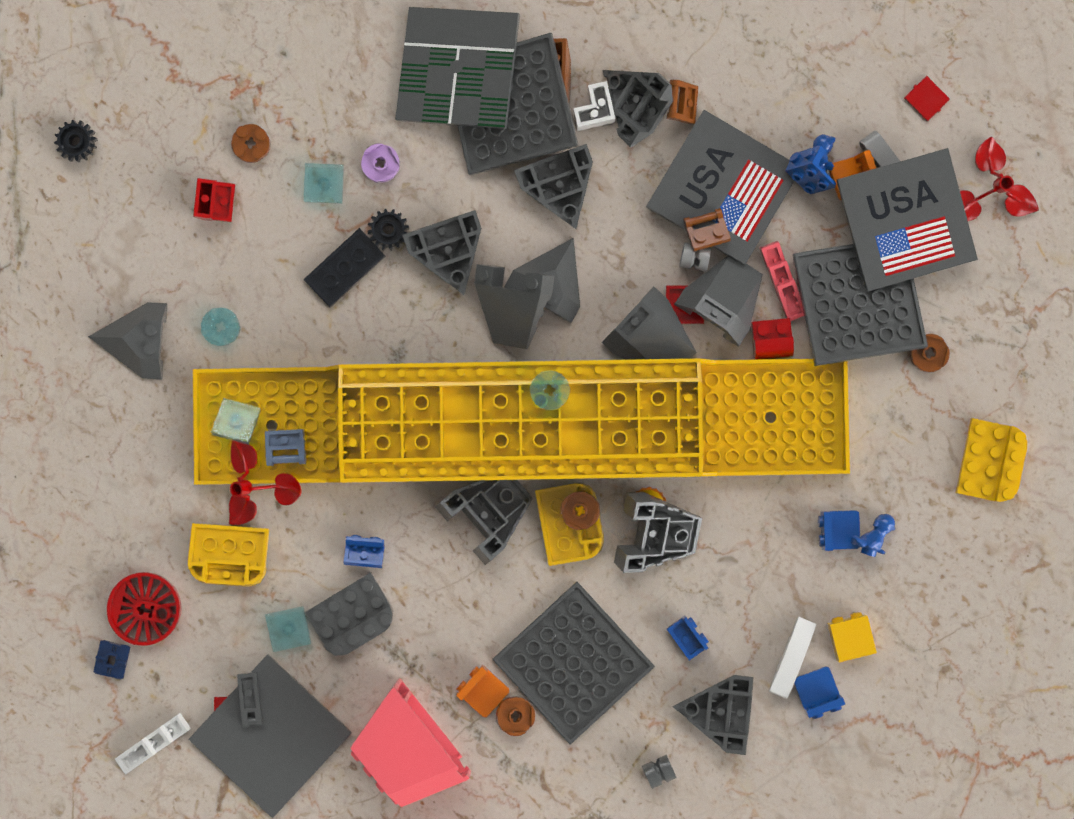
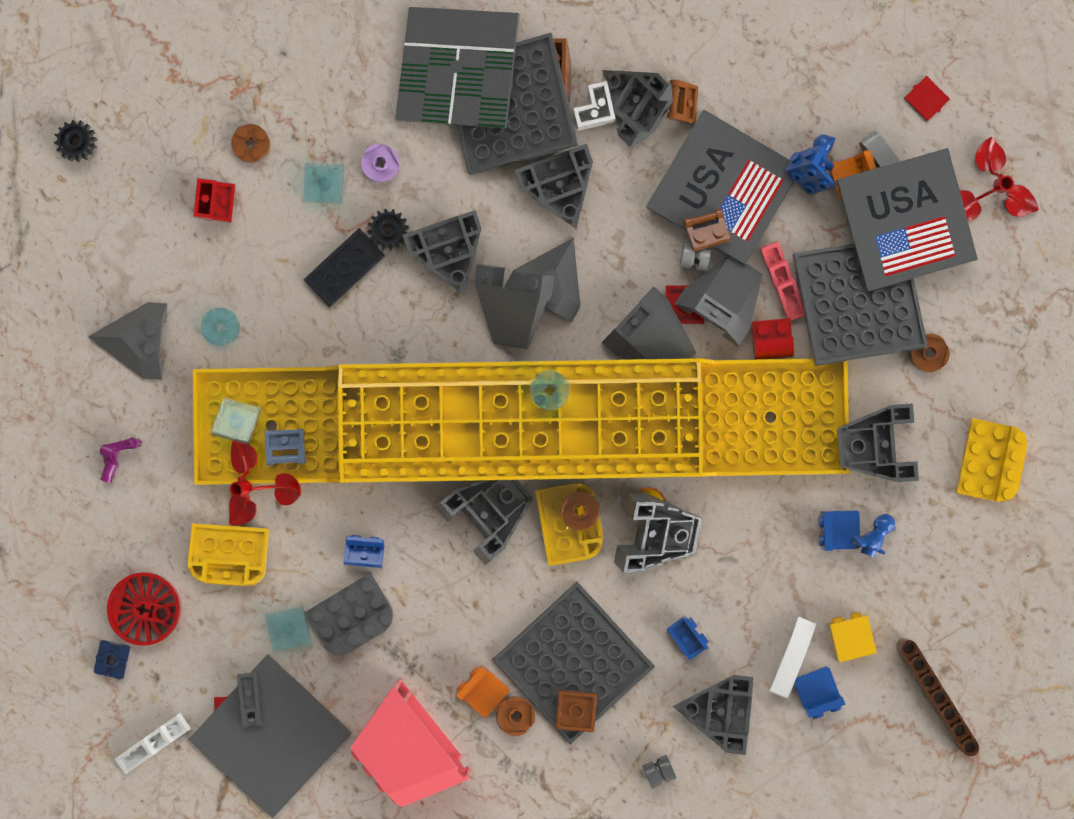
none -> magenta pin [100,437,142,483]
none -> dark orange plate [556,690,597,732]
none -> dark grey wedge [837,403,919,482]
none -> reddish brown beam [897,638,979,756]

